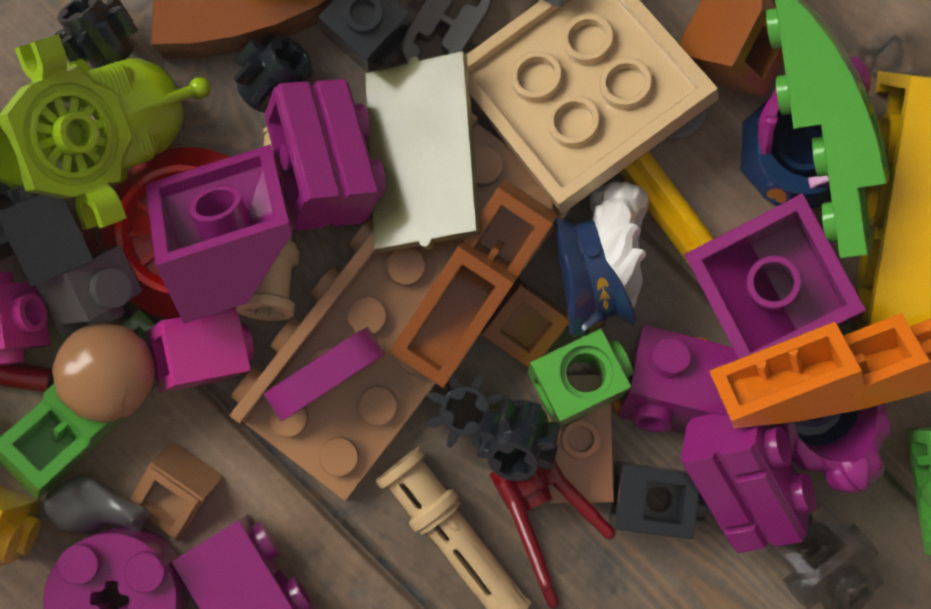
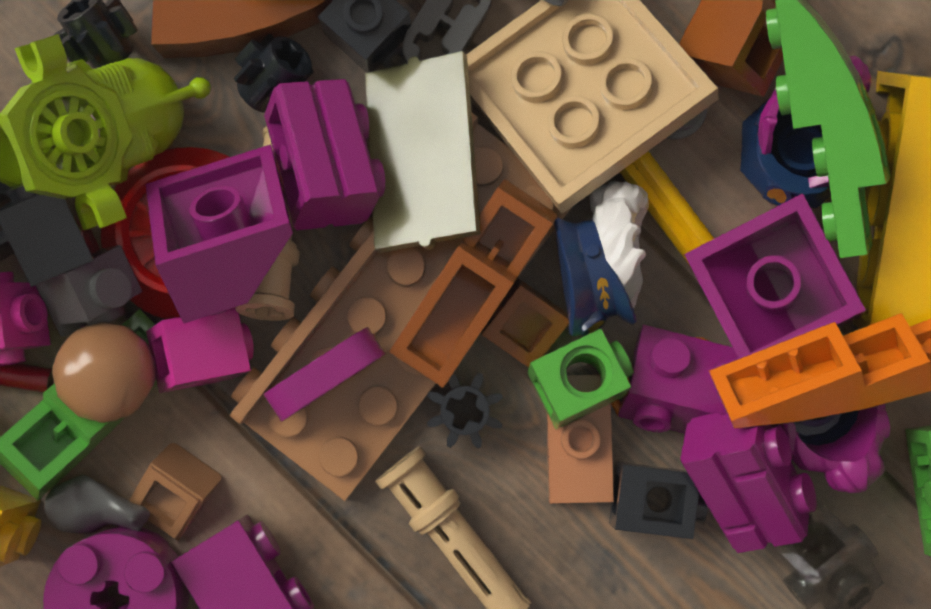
black gear [477,399,560,481] -> none
dark red plant [489,460,616,609] -> none

